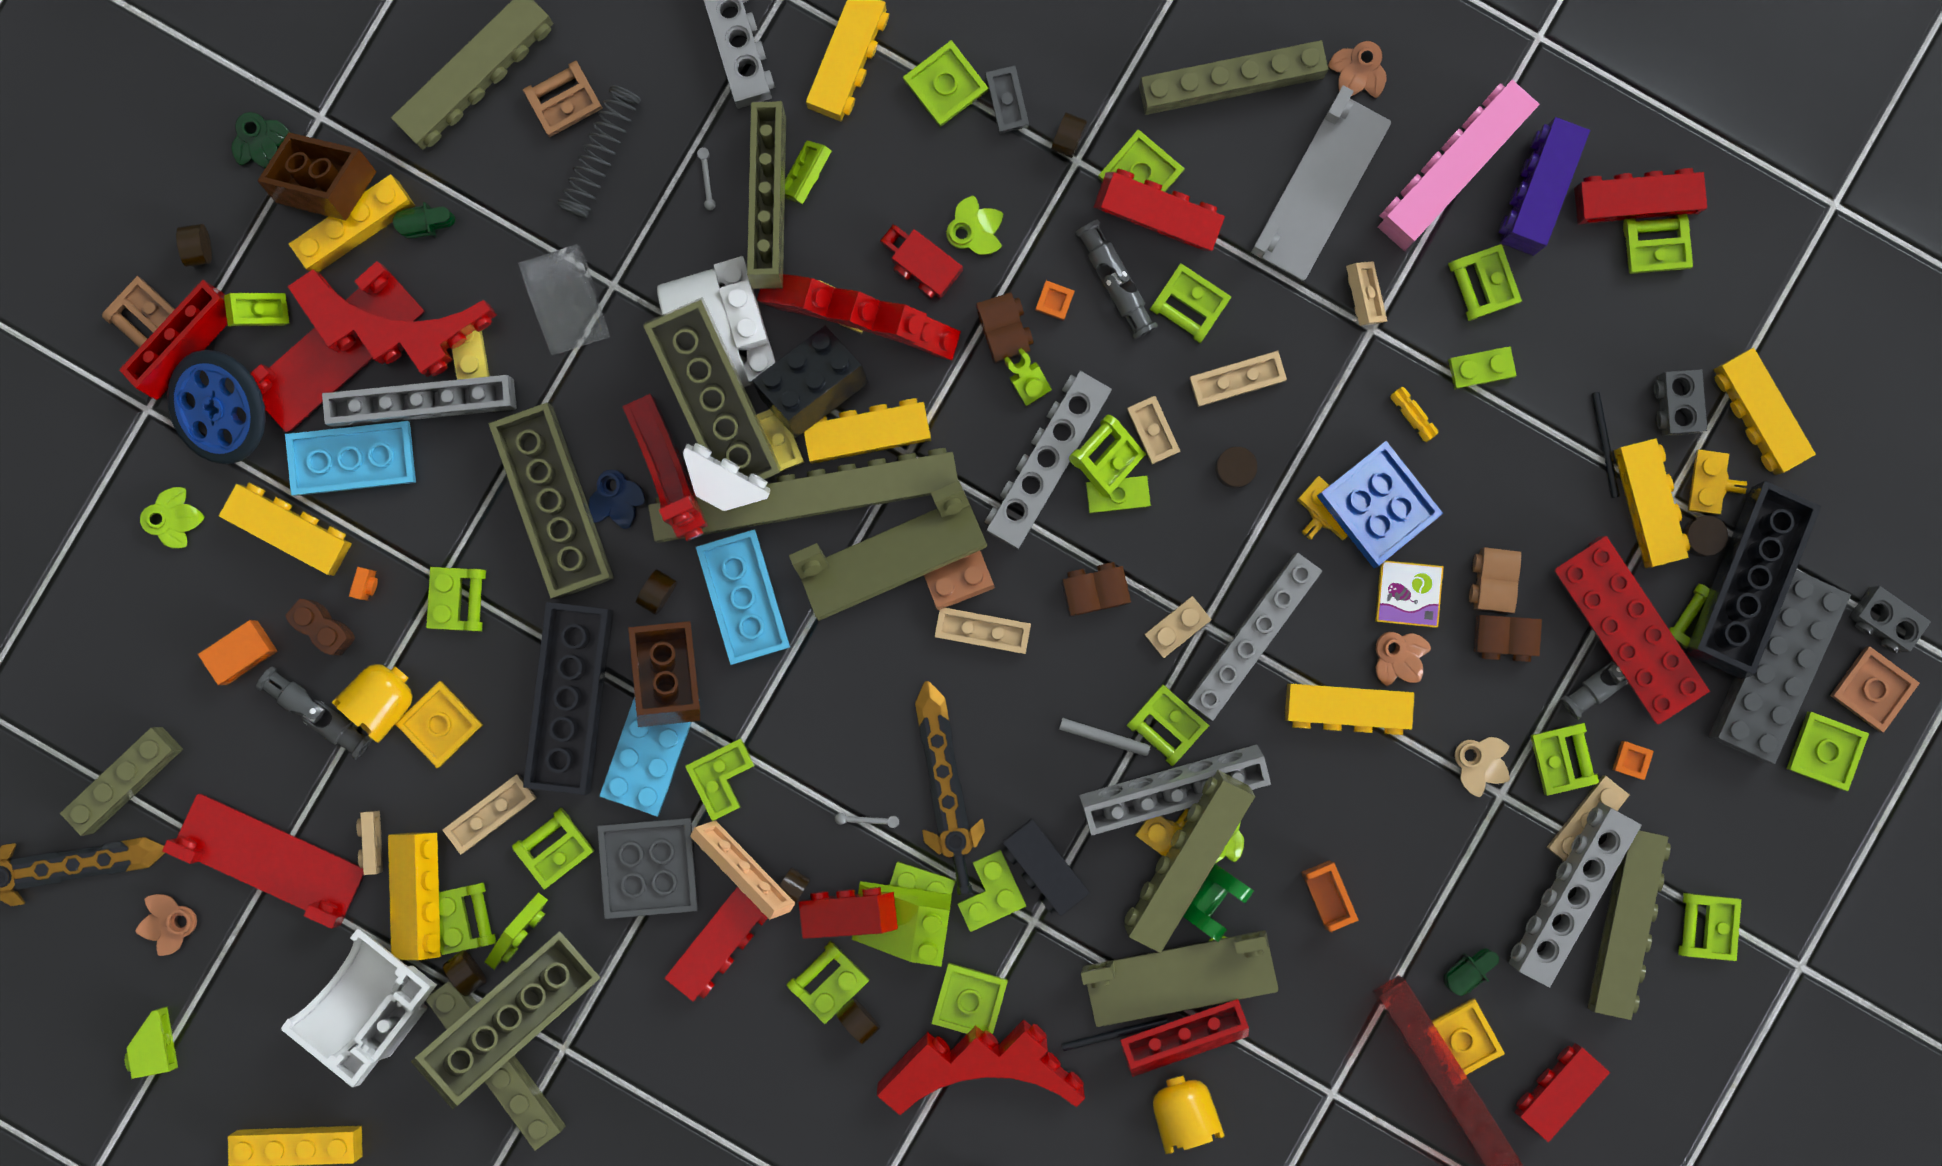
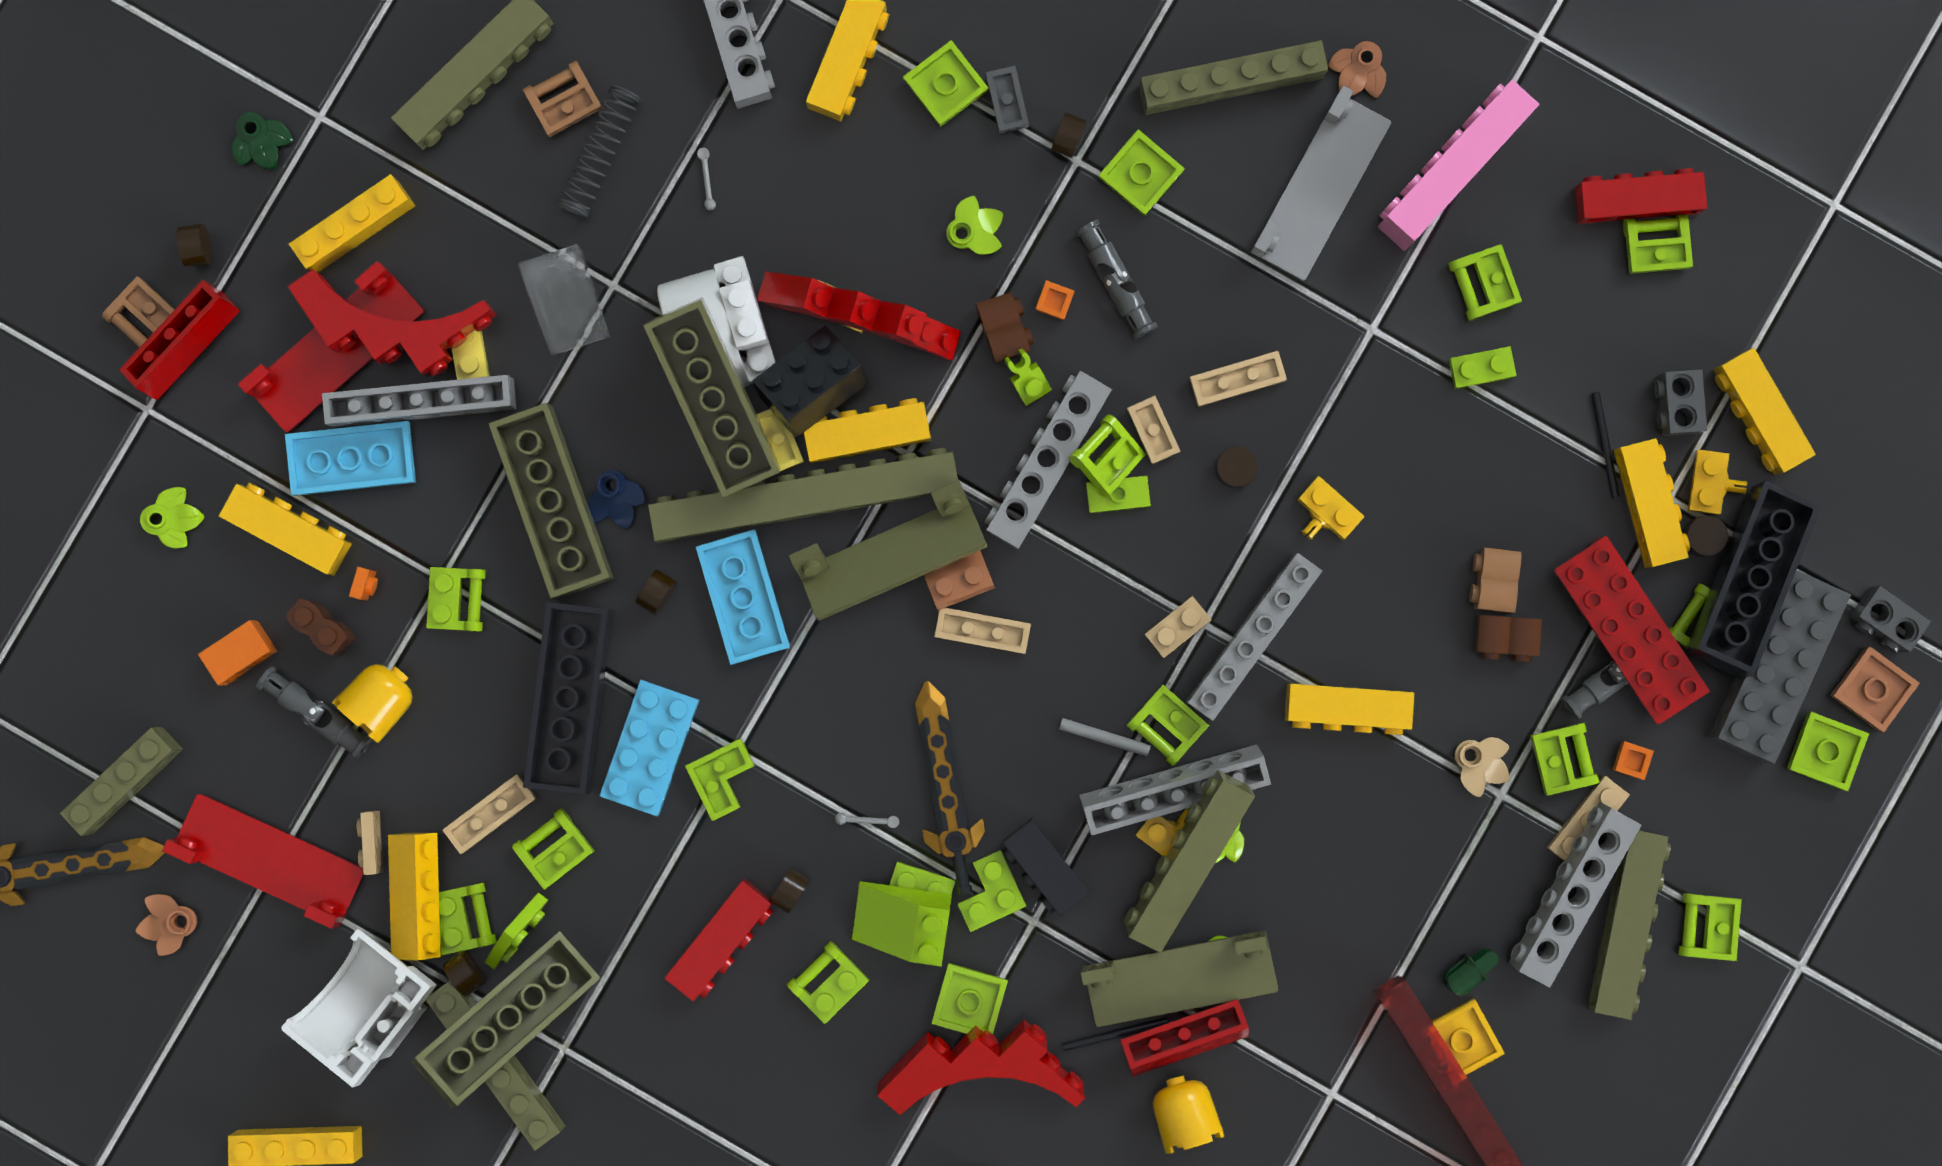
lime slope [125,1007,178,1079] -> none
wedge [167,350,266,464] -> none
lime plate [224,293,289,326] -> none
reddish brown brick [258,132,377,221] -> none
dark green arm [393,202,456,239] -> none
yellow tile [395,681,483,768] -> none
dark grey plate [597,818,699,919] -> none
red arch [622,394,708,541] -> none
reddish brown brick [628,621,700,727] -> none
white slope [683,443,770,511] -> none
light nougat plate [690,820,795,920] -> none
olive brick [747,101,786,289] -> none
lime plate [785,140,832,204] -> none
red brick [799,887,898,939] -> none
dark brown piece [836,998,880,1044] -> none
red brick [880,224,963,300] -> none
reddish brown brick [1062,562,1131,617] -> none
red brick [1093,169,1225,251] -> none
lime plate [1150,263,1231,344] -> none
green connector [1183,864,1254,942] -> none
orange panel [1301,860,1359,932] -> none
plate [1317,441,1443,569] -> none
tan plate [1346,262,1387,326] -> none
tile [1375,561,1444,628] -> none
nougat plate [1375,632,1431,686] -> none
yellow axle [1390,387,1438,442] -> none
dark purple brick [1498,117,1590,256] -> none
red brick [1514,1043,1610,1143] -> none

